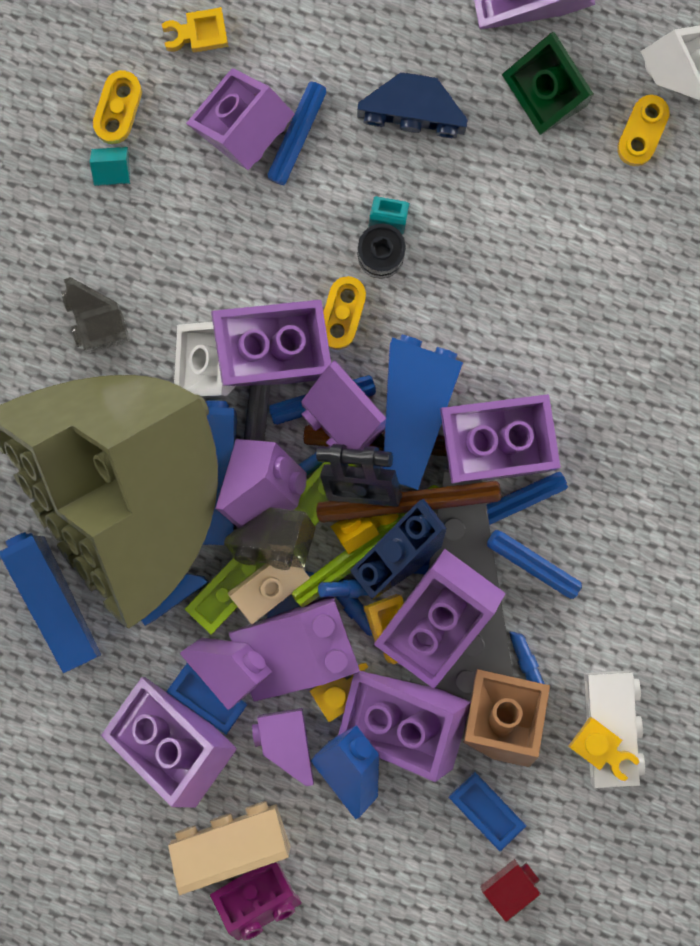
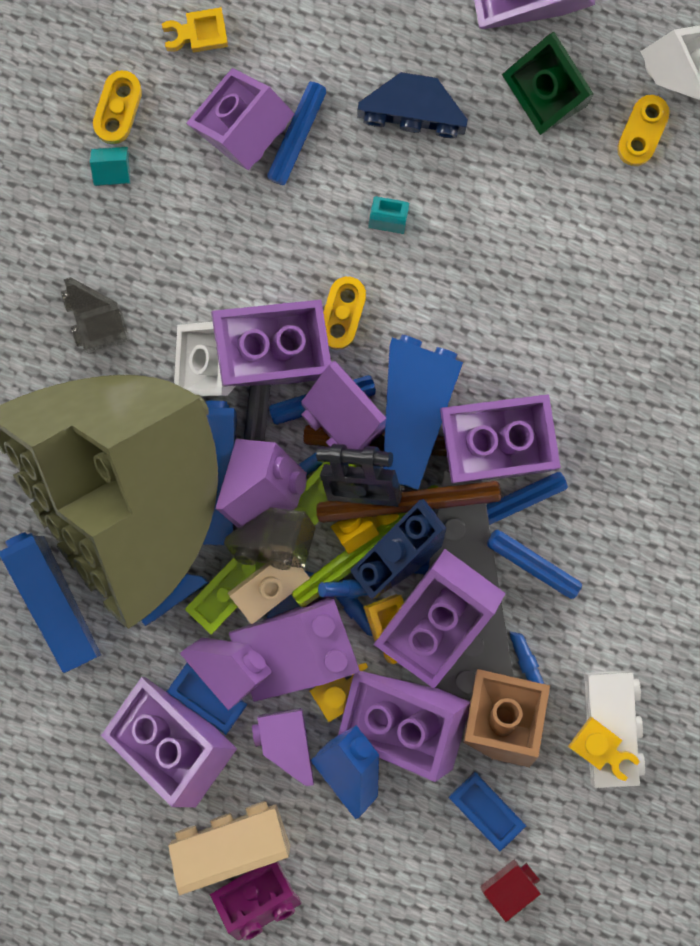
black wheel [357,223,406,279] -> none

